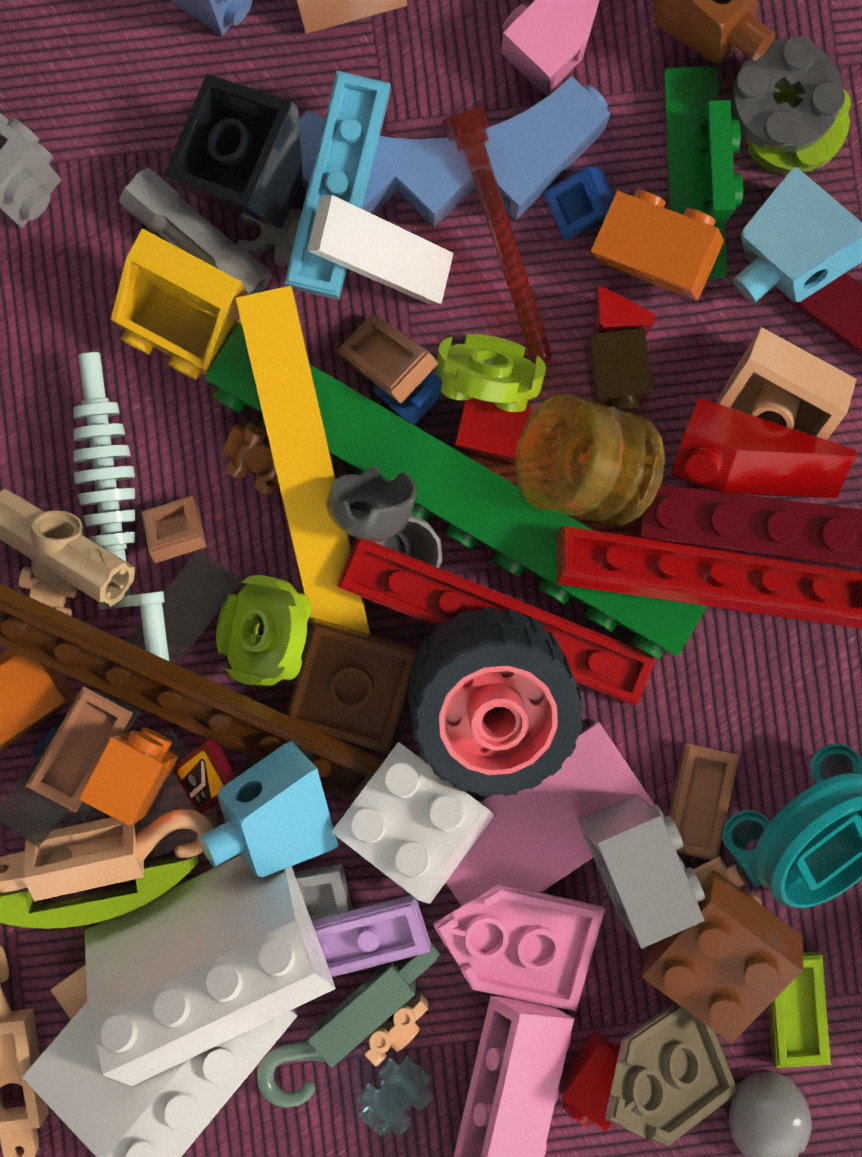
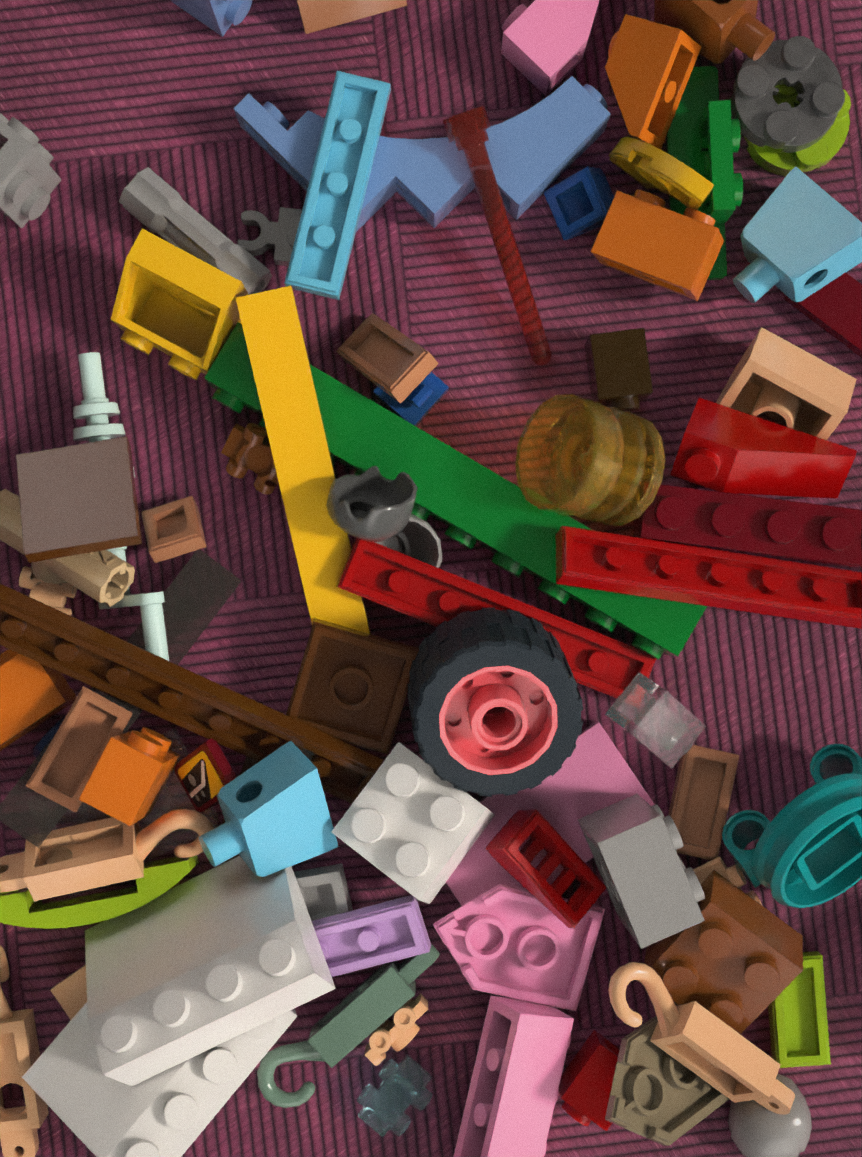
black slope [163,73,303,229] -> none
lime plate [216,575,311,686] -> none
white tile [307,195,453,304] -> none
lime plate [434,334,546,412] -> none
red brick [455,398,538,465] -> none
red slope [593,286,655,336] -> none
none -> reddish brown tile [16,436,142,563]
none -> red slope [485,809,607,928]
none -> orange slope [605,14,702,149]
none -> clear brick [605,672,706,769]
none -> light nougat piece [608,962,795,1115]
none -> yellow tile [609,137,714,210]

